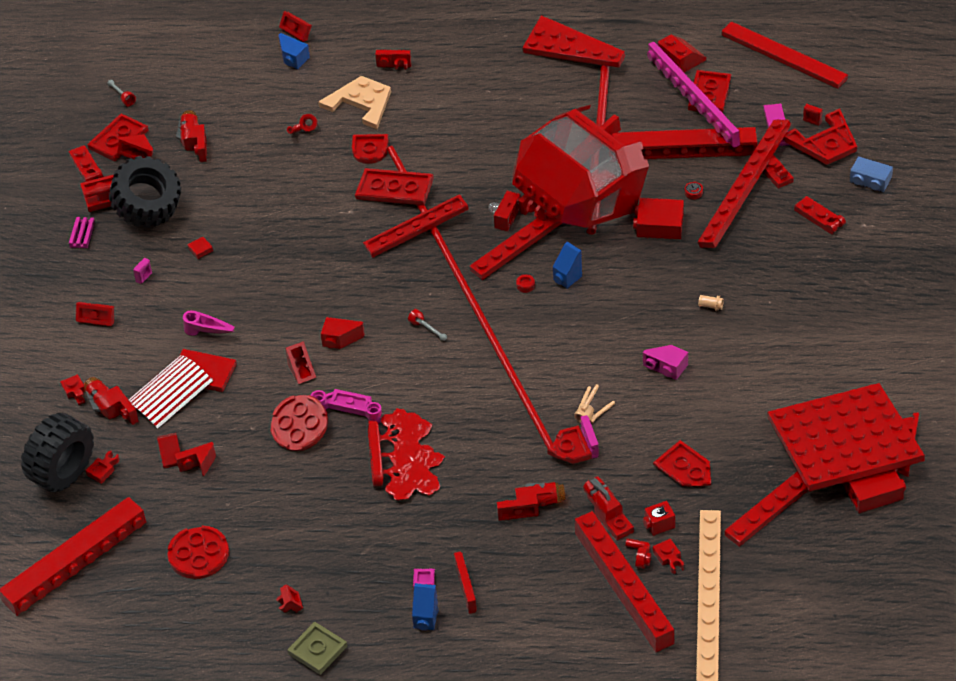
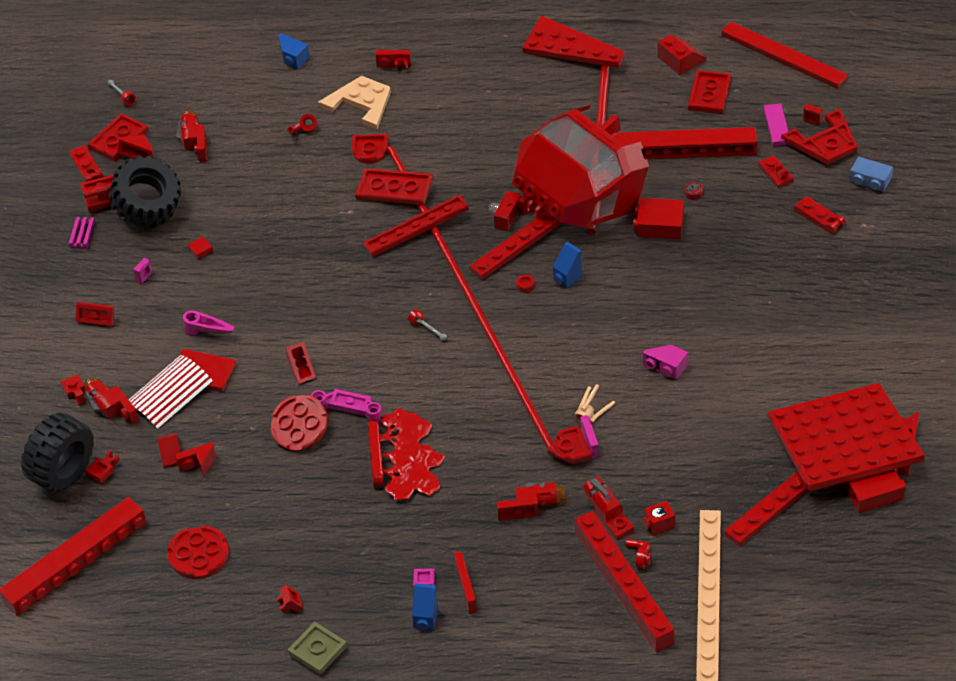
red plate [279,11,312,41] -> none
red slope [321,317,365,349] -> none
dark pink plate [647,42,740,148] -> none
red tile [653,440,711,486] -> none
red plate [653,538,684,574] -> none
red plate [698,119,791,248] -> none
light nougat pin [698,295,724,311] -> none

